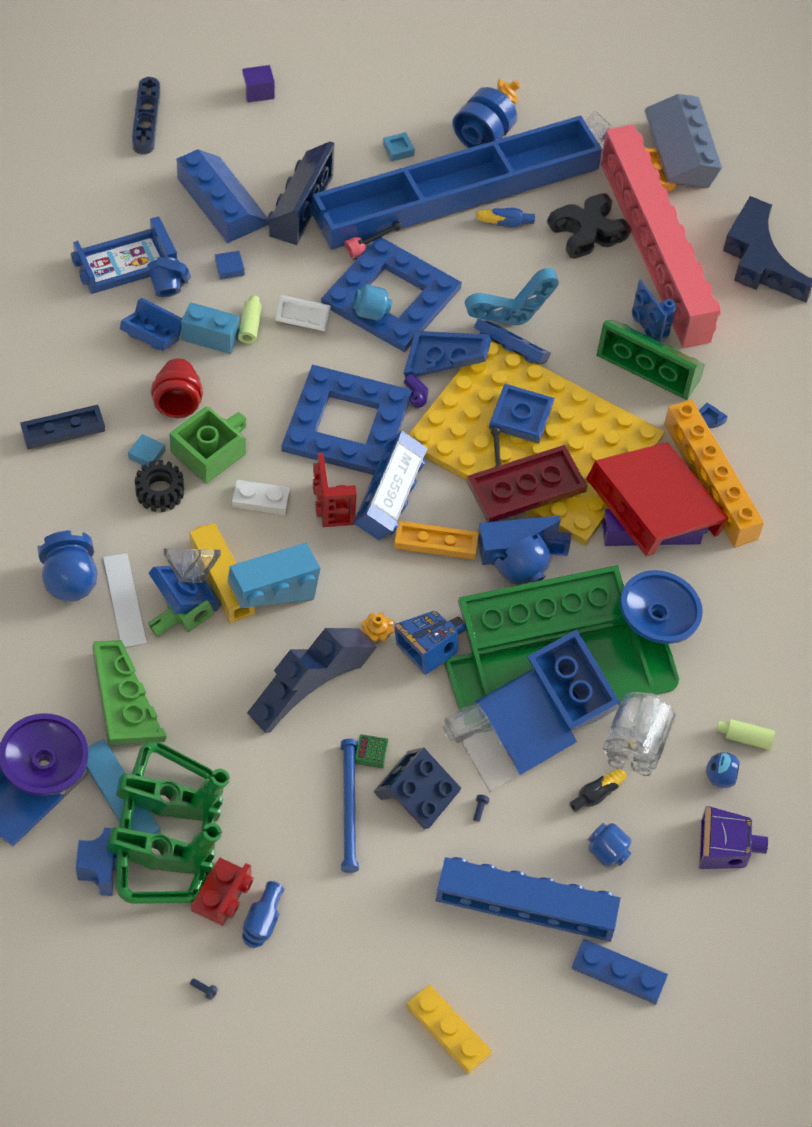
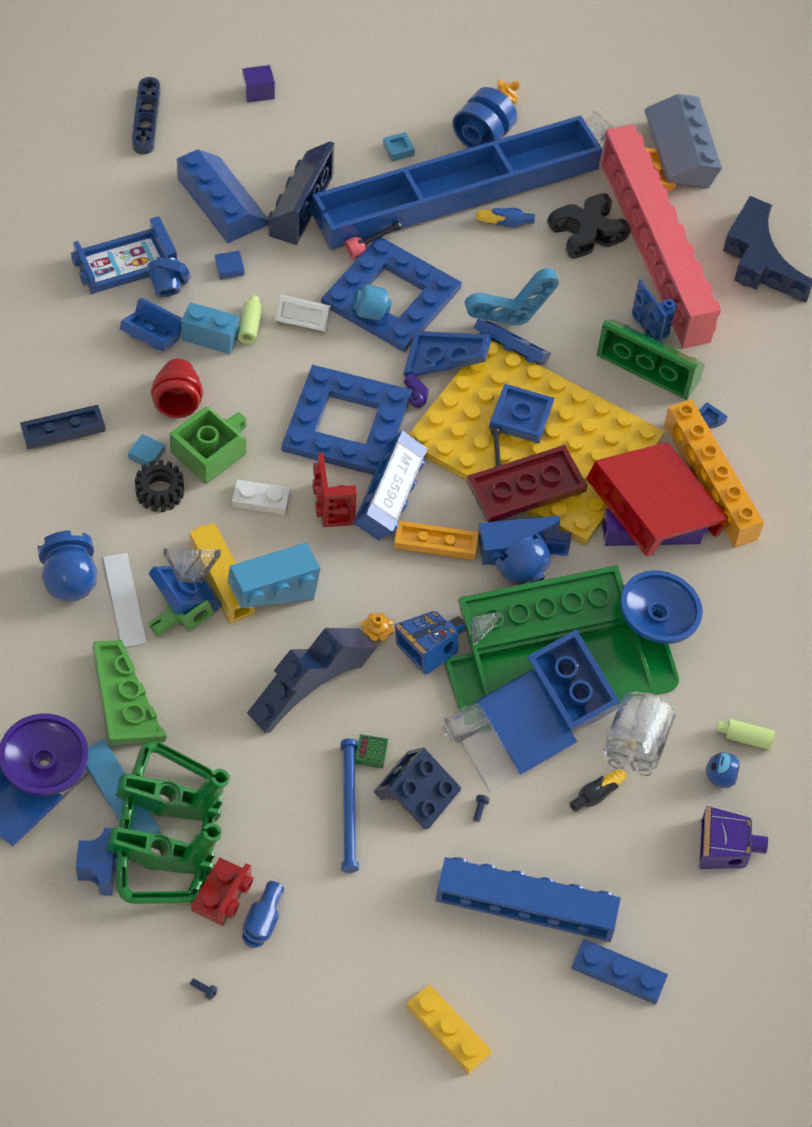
blue head [587,823,632,867] -> none
none -> clear slope [469,612,501,645]

